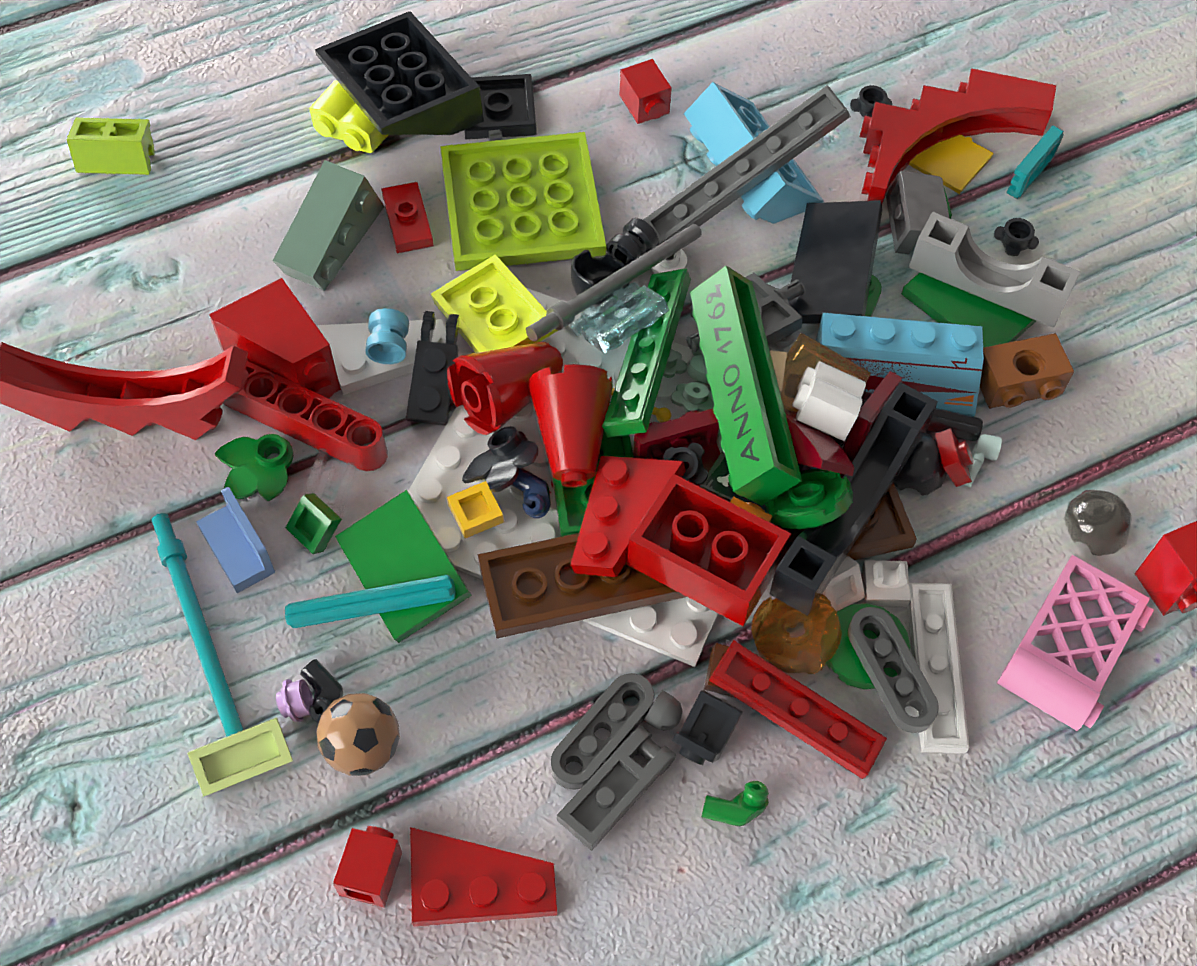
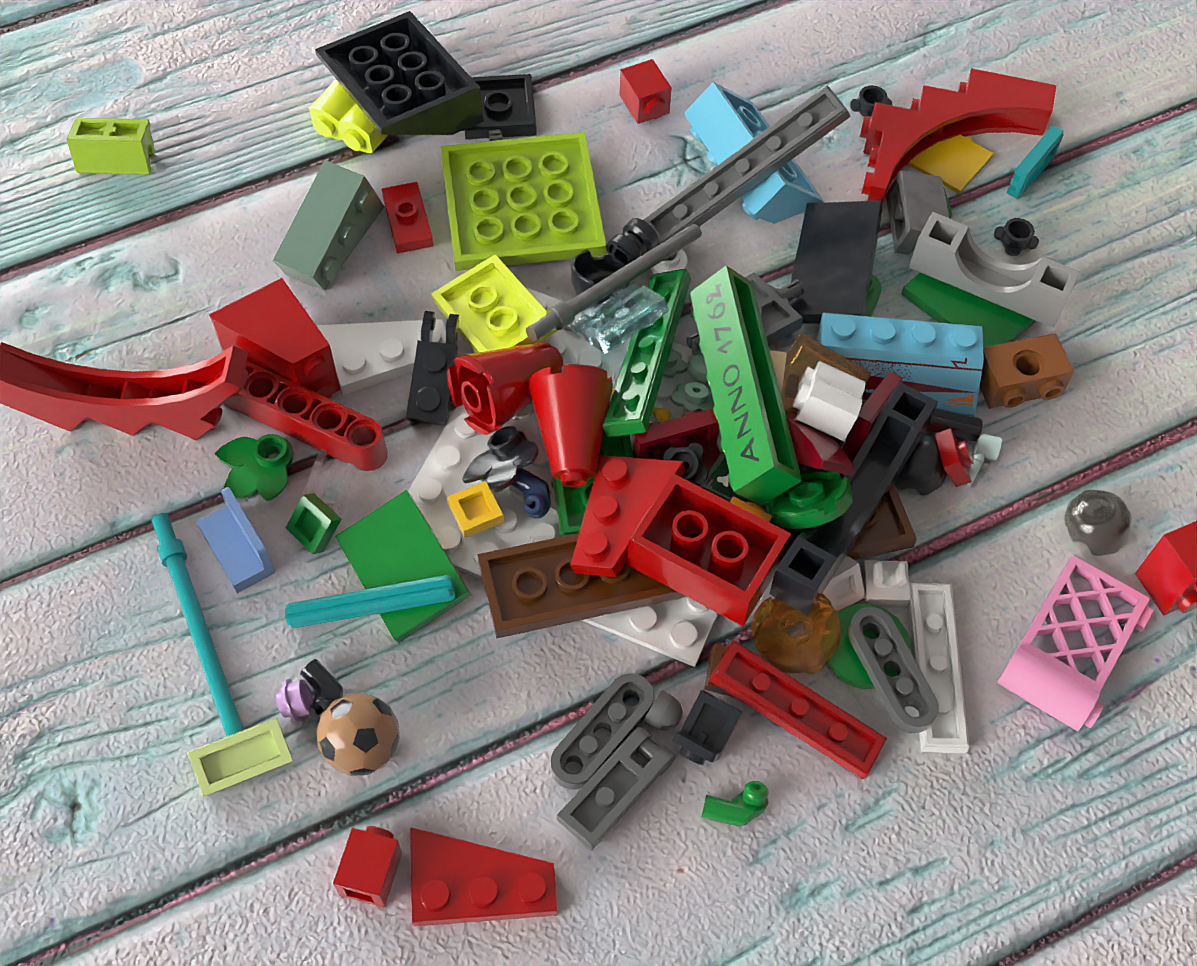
medium azure wheel [365,308,409,365] -> none

